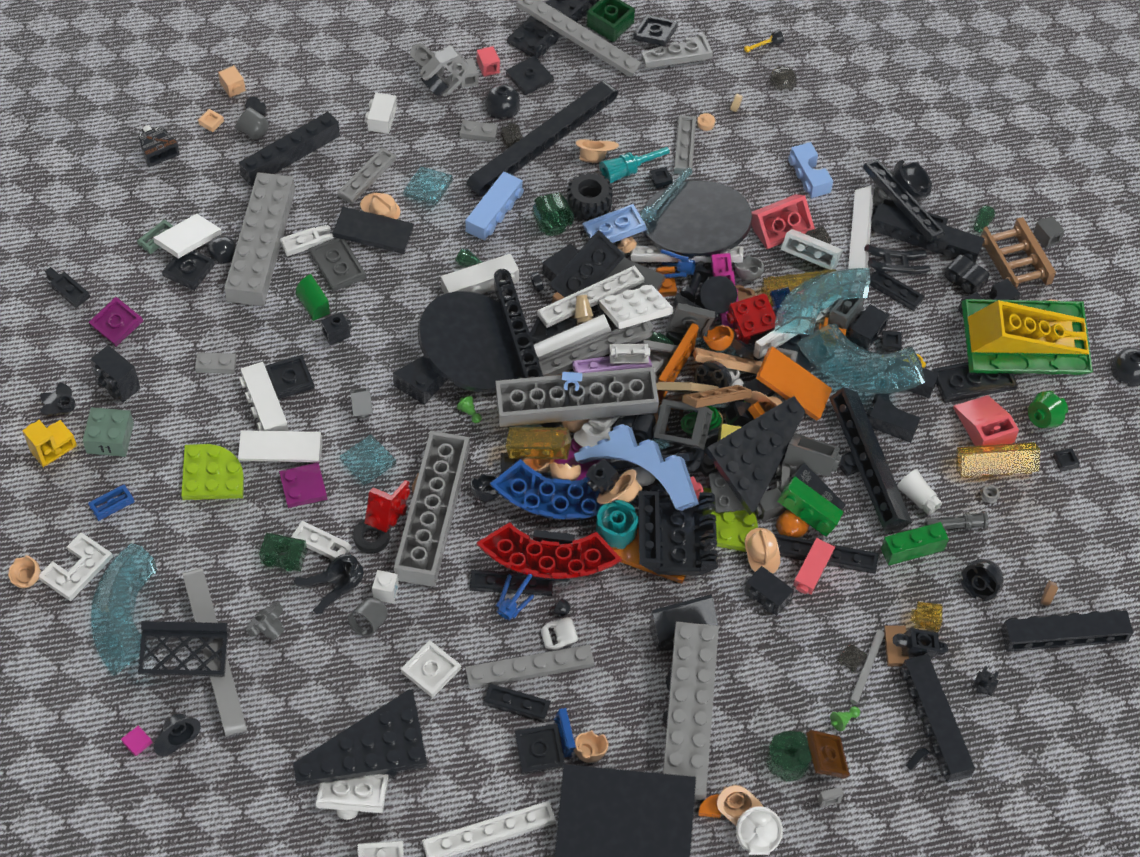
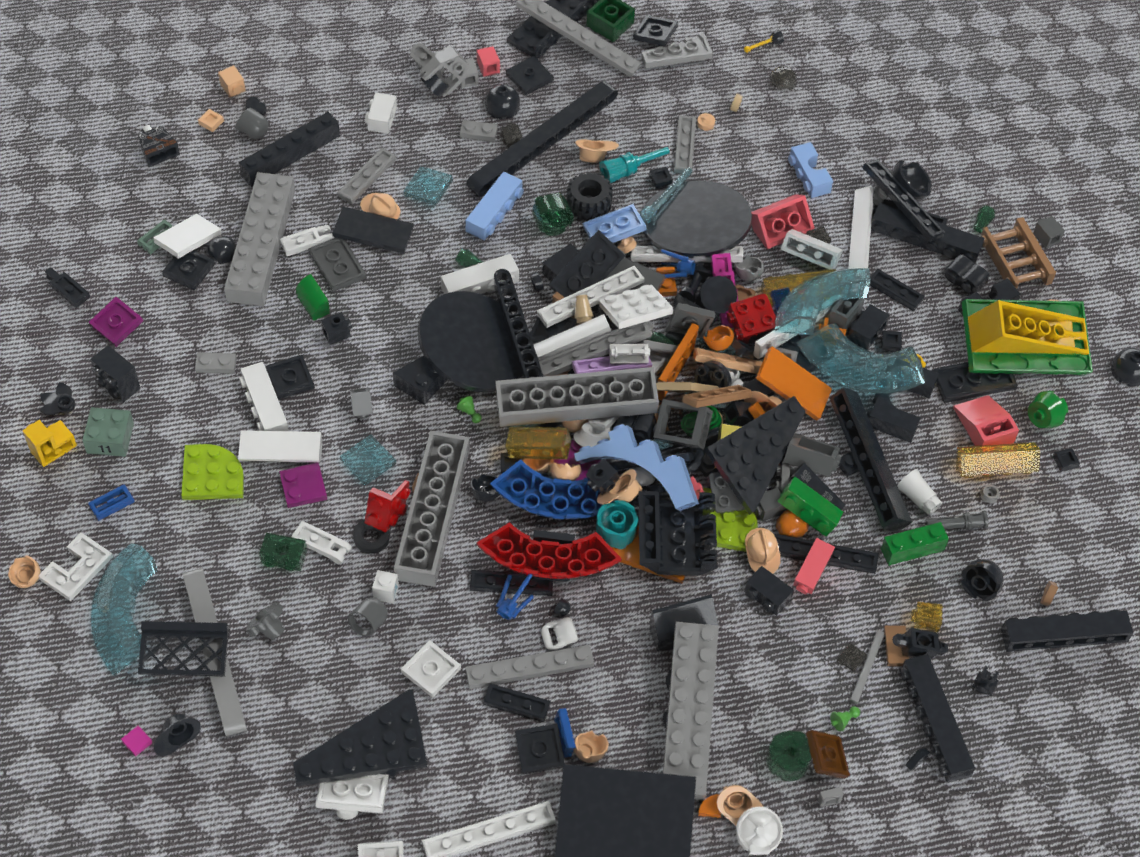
black hair [294,554,364,614] -> none
light blue tile [562,371,583,391] -> none
black piece [864,244,930,275] -> none

